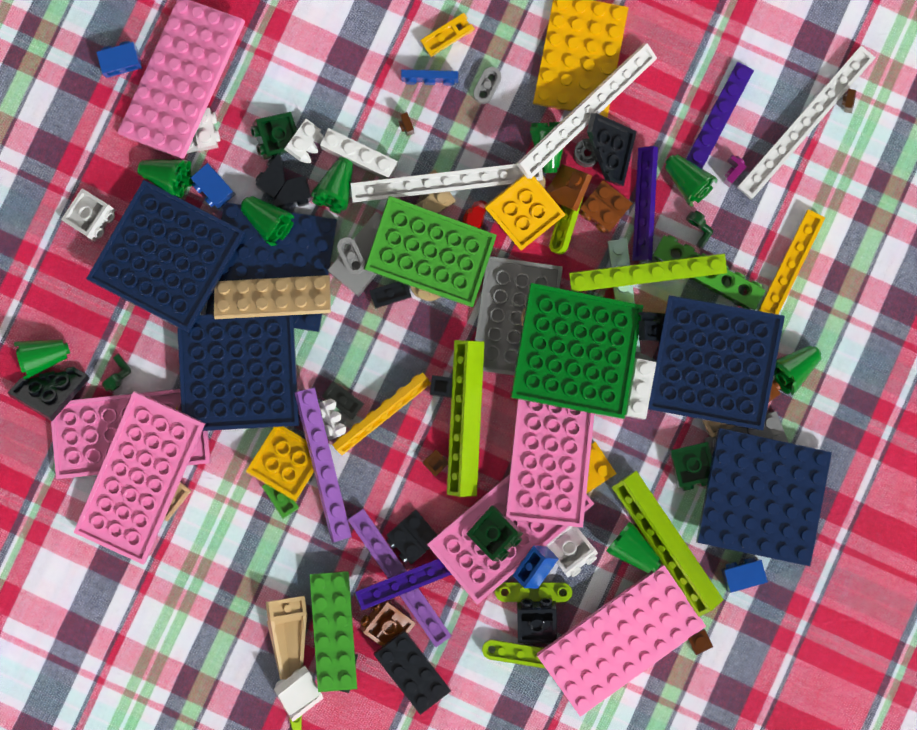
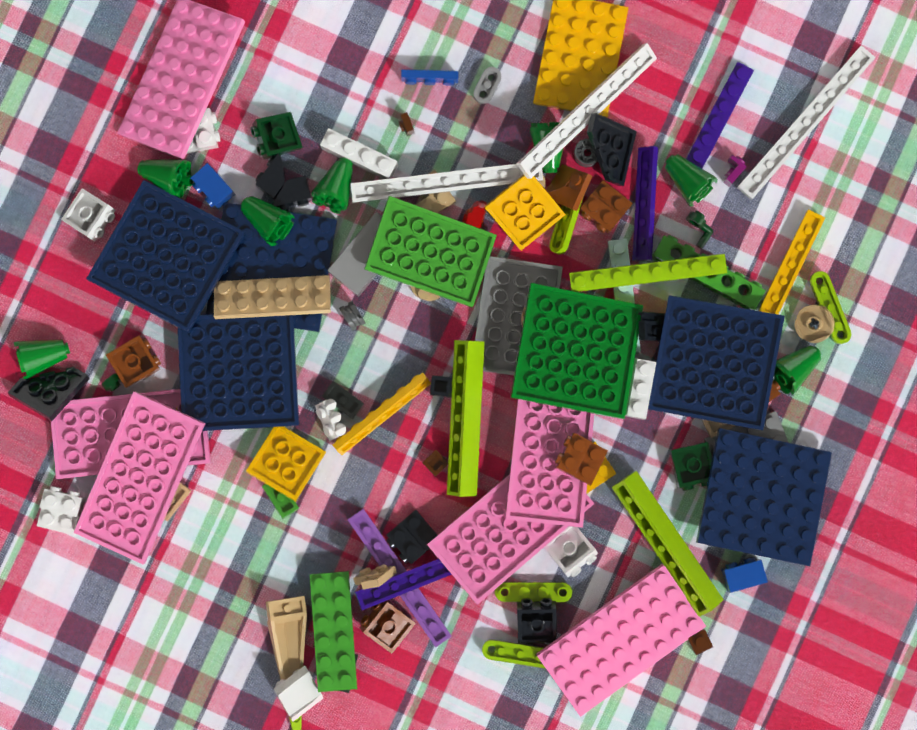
blue brick [96,41,143,78] -> none
white plate [284,119,324,163] -> none
medium lavender plate [294,387,352,542] -> none
light grey plate [337,237,365,275] -> none
black plate [369,281,412,309] -> none
black plate [373,629,451,715] -> none
yellow plate [420,13,475,58] -> none
dark green plate [467,505,523,562] -> none
blue brick [513,545,559,589] -> none
green cone [606,522,661,573] -> none
reddish brown plate [841,89,856,113] -> none
none -> white plate [37,486,85,535]
none -> dark orange plate [106,335,161,388]
none -> dark grey wheel [339,301,366,331]
none -> tan plate [353,565,397,589]
none -> dark orange plate [555,433,608,486]
none -> tan plate [794,304,834,343]
none -> lime plate [810,271,851,344]

